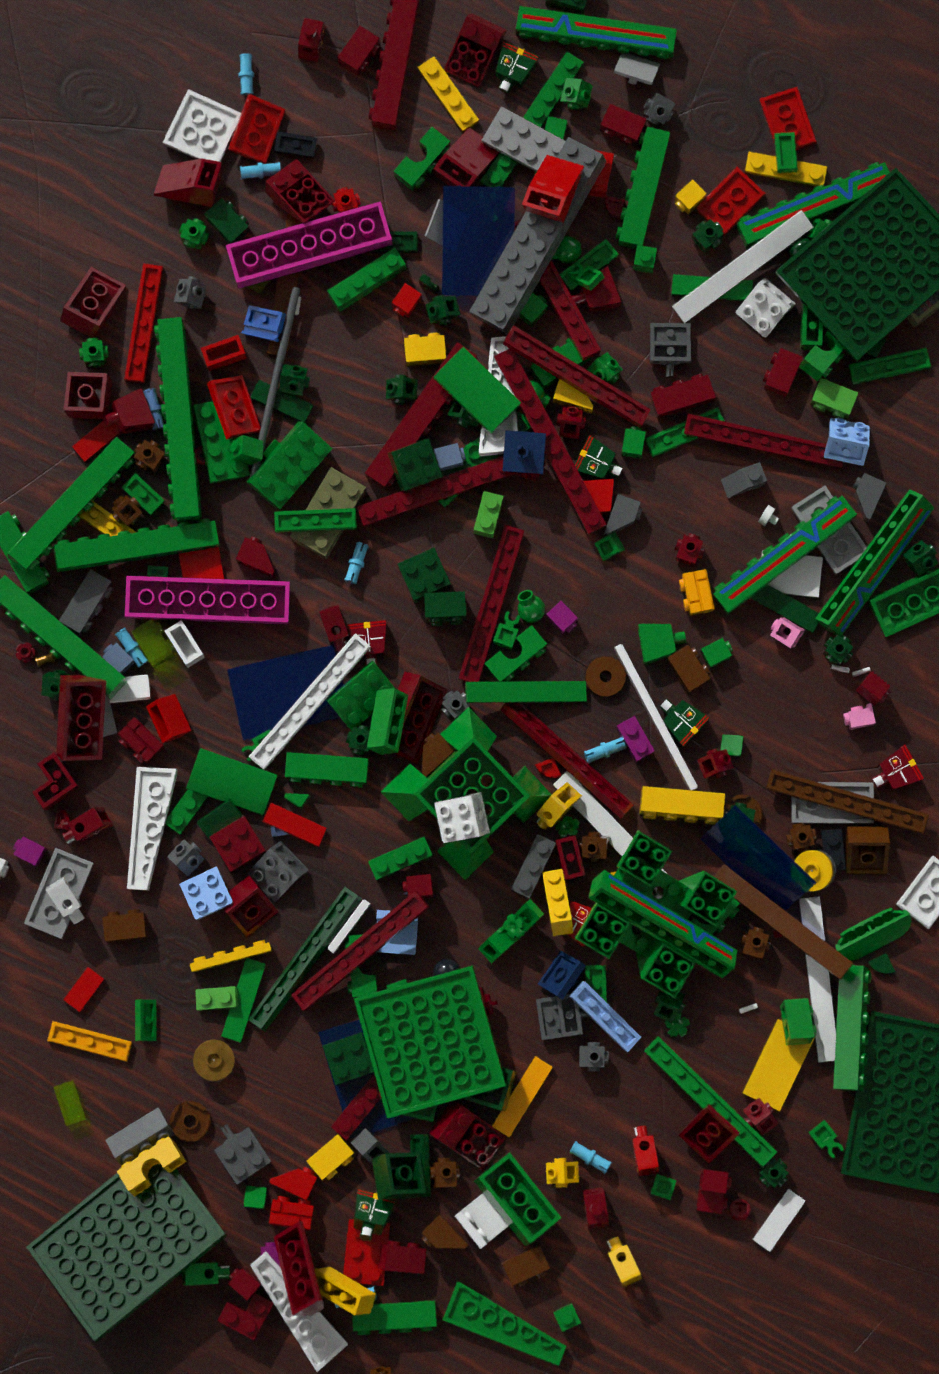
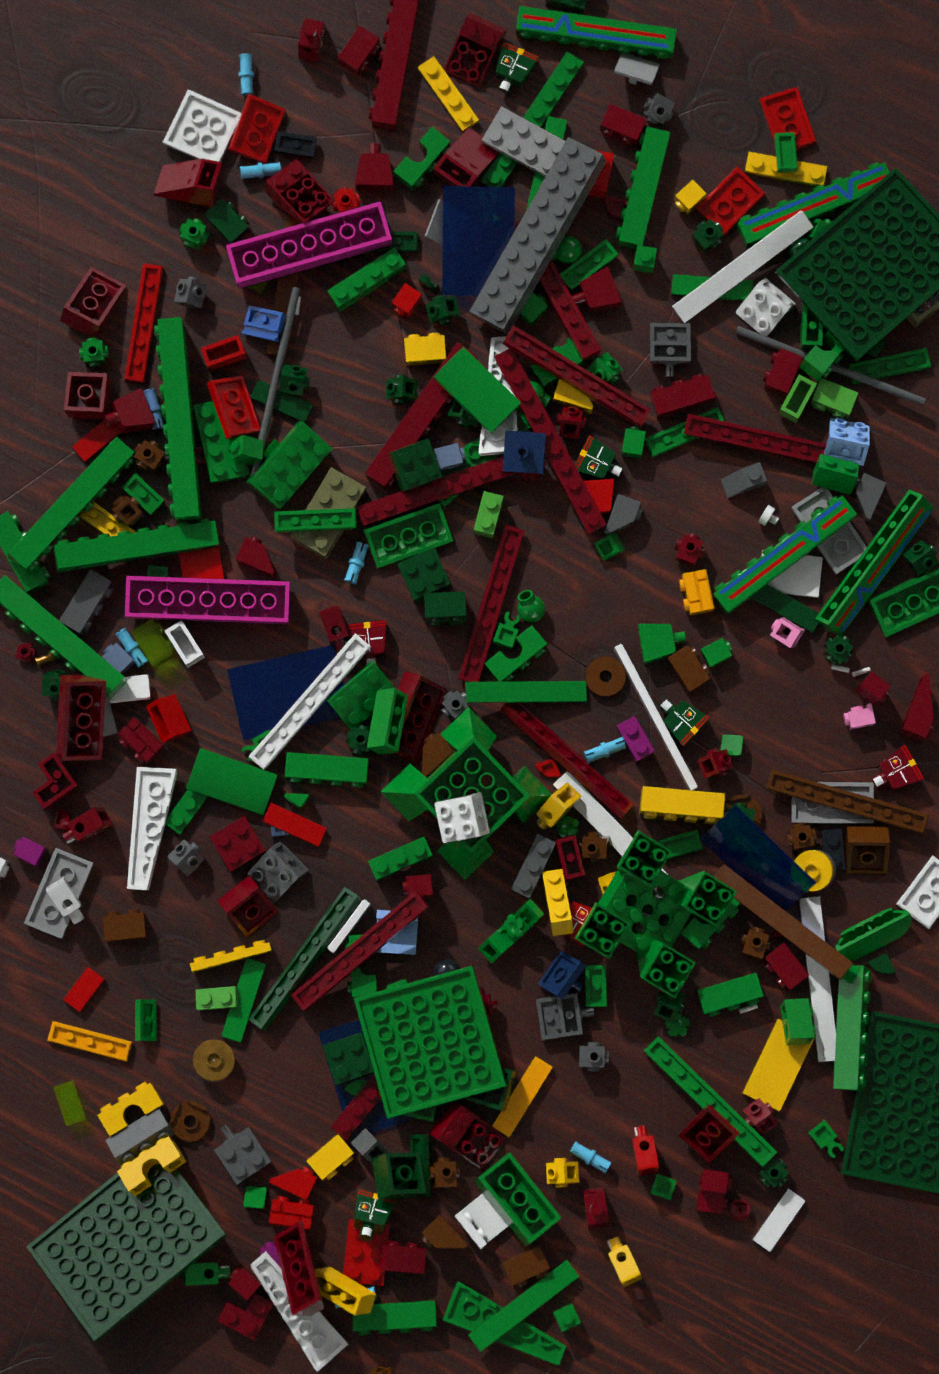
light blue bracket [180,866,233,920] -> none
dark green tile [197,799,242,839] -> none
red slope [522,155,584,223] -> none
magenta brick [546,601,578,634] -> none
green brick [560,78,593,110] -> none
green plate [568,263,604,291] -> none
light blue plate [569,981,641,1052] -> none
green brick [589,870,737,978] -> none
none -> yellow arch [97,1082,165,1136]
none -> green tile [344,1080,368,1096]
none -> dark red torso [355,143,393,190]
none -> green slope [363,502,453,568]
none -> green tile [468,1260,579,1352]
none -> green tile [658,830,703,859]
none -> green brick [696,973,763,1017]
none -> dark grey piece [736,326,926,406]
none -> dark red brick [763,943,809,991]
none -> bright green brick [779,374,817,423]
none -> green brick [812,454,859,495]
none -> dark red slope [899,672,935,742]

